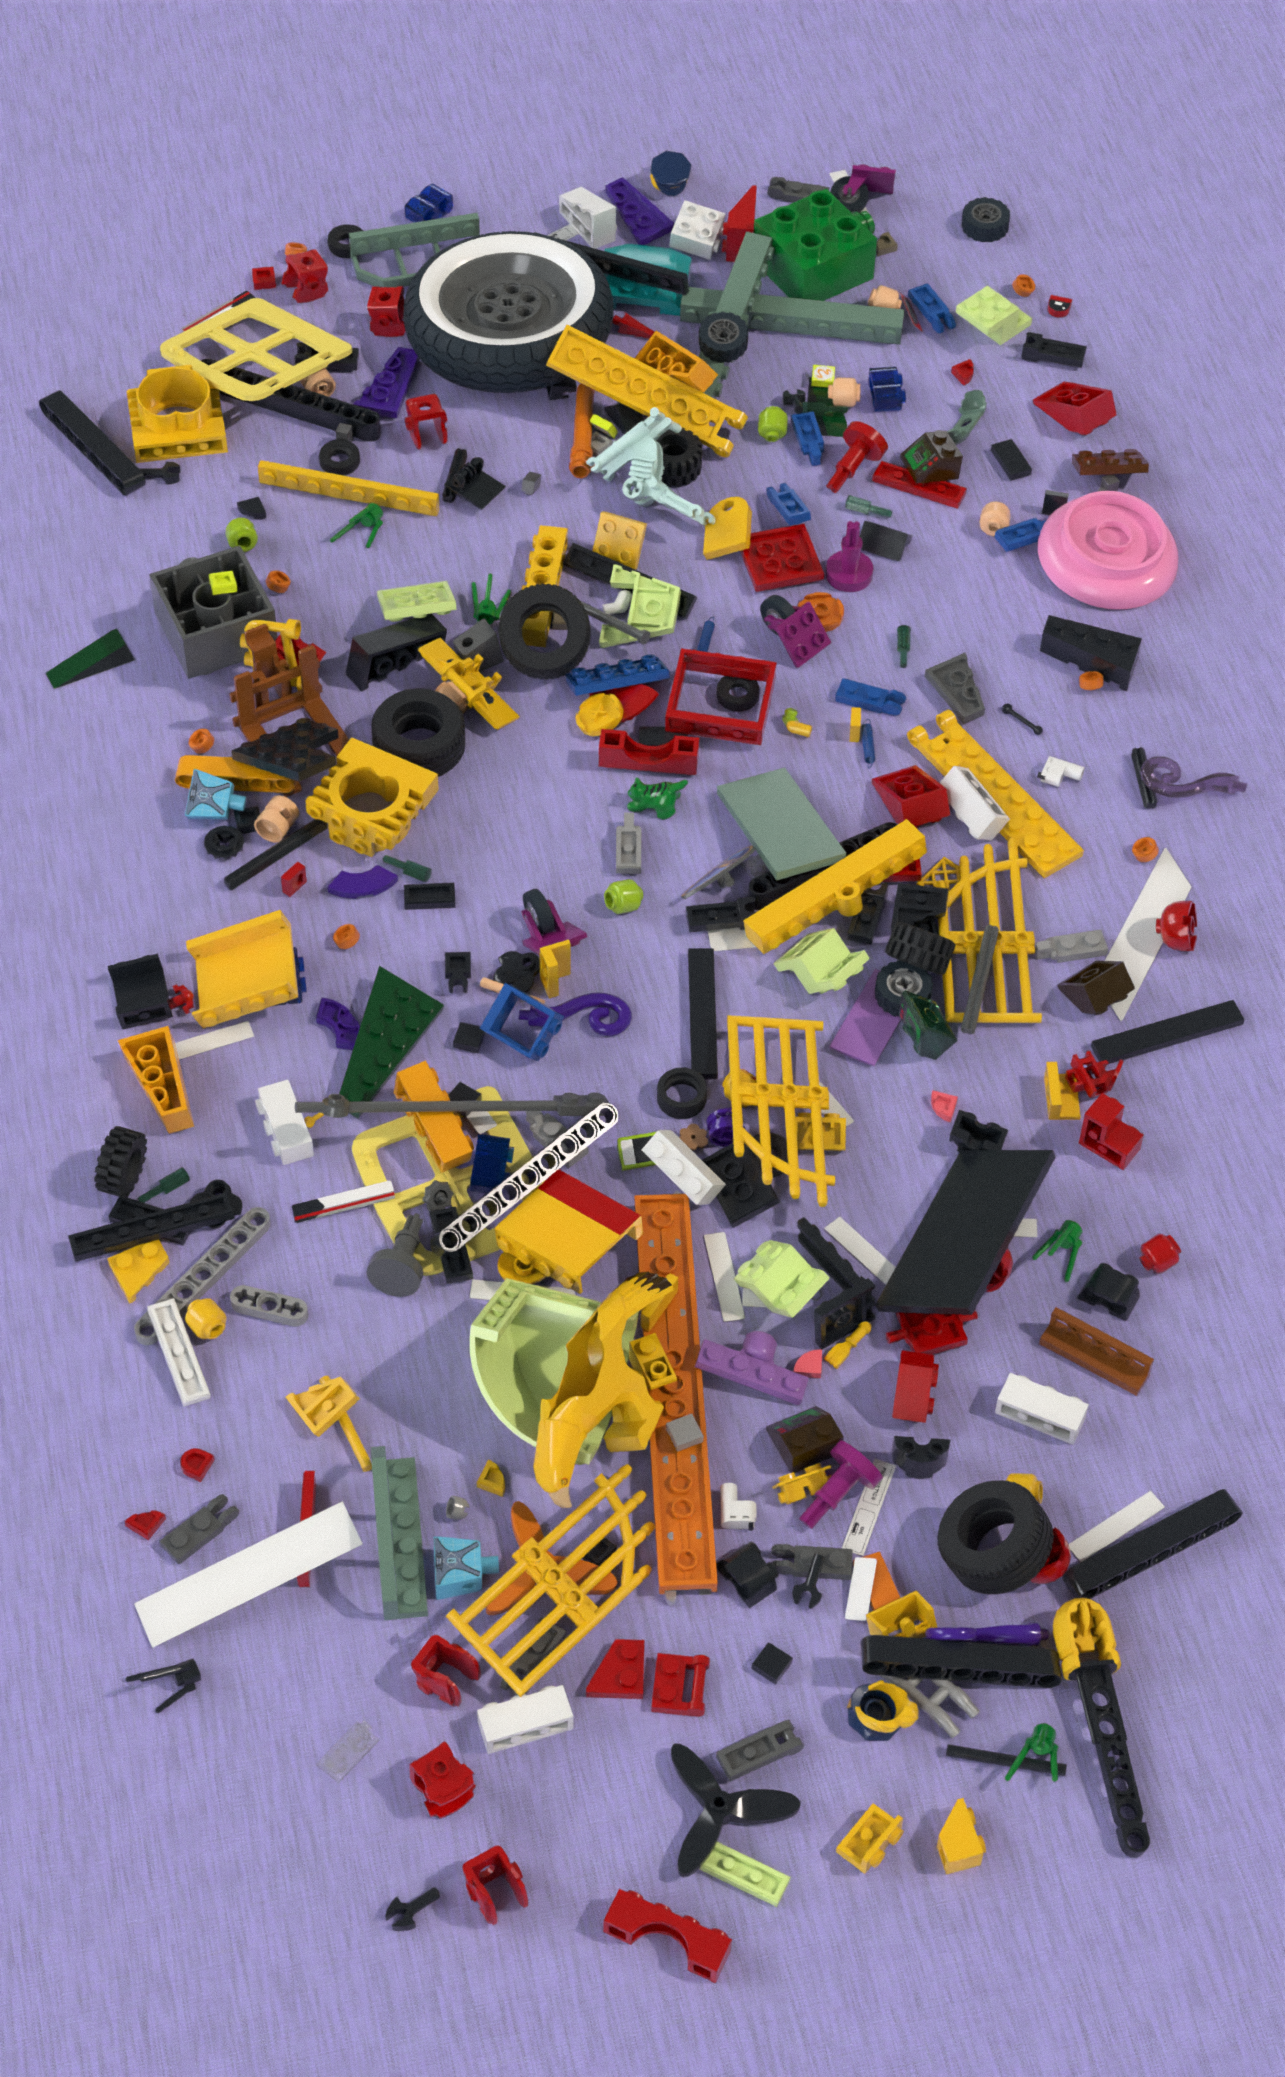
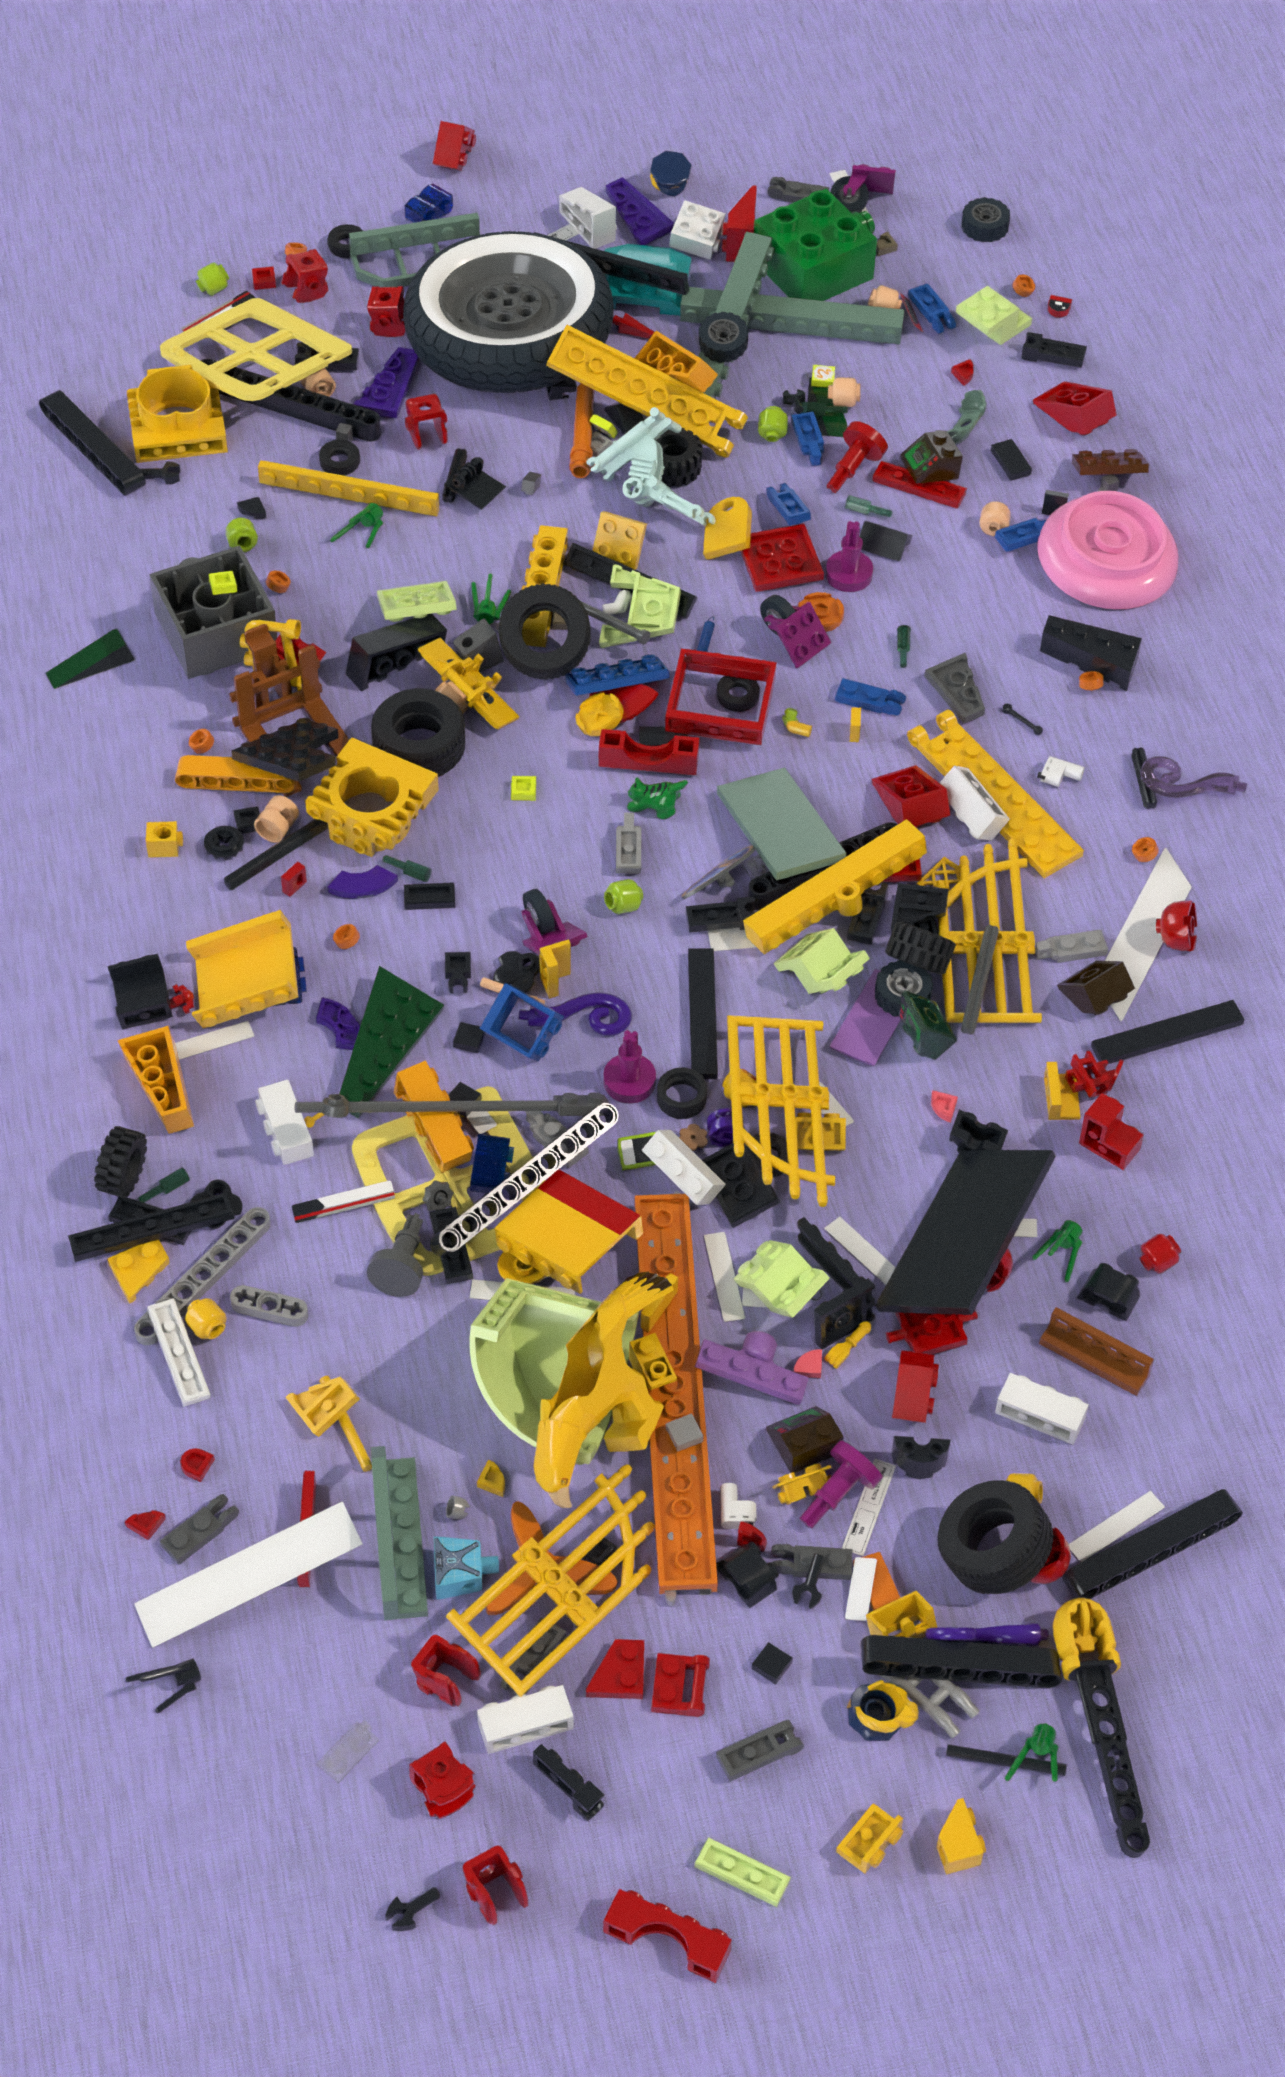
torso [185,769,246,820] -> none
black piece [671,1743,801,1878] -> none
blue piece [861,719,875,769] -> none
clear blue brick [868,366,906,412] -> none
none -> yellow brick [146,821,183,858]
none -> lime head [196,262,230,296]
none -> red brick [432,121,476,171]
none -> neon yellow tile [511,776,536,801]
none -> black plate [533,1744,604,1821]
none -> magenta piece [603,1030,656,1104]
none -> red tile [737,1521,767,1552]

